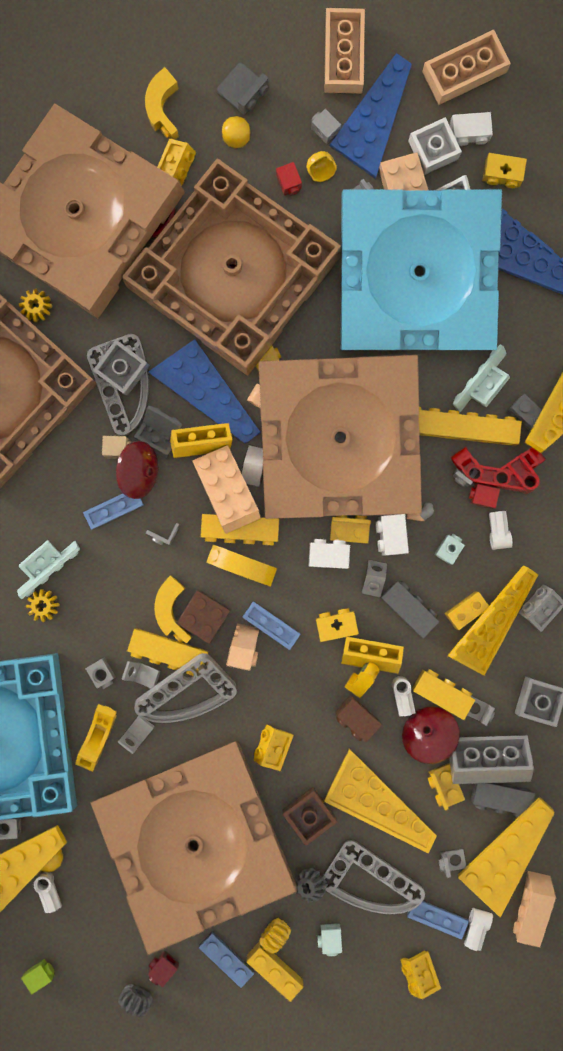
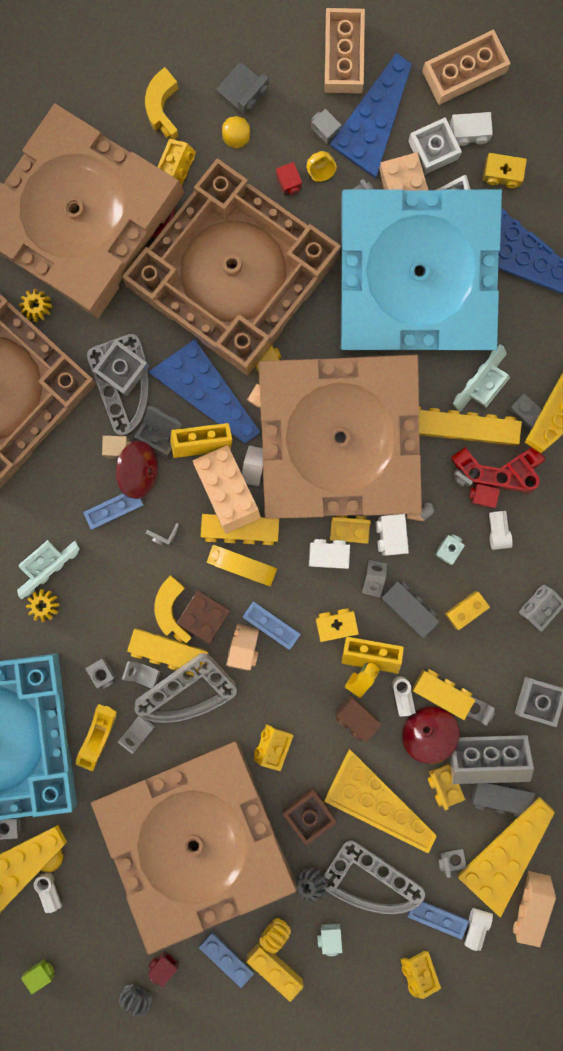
yellow wing [448,566,538,676] -> none

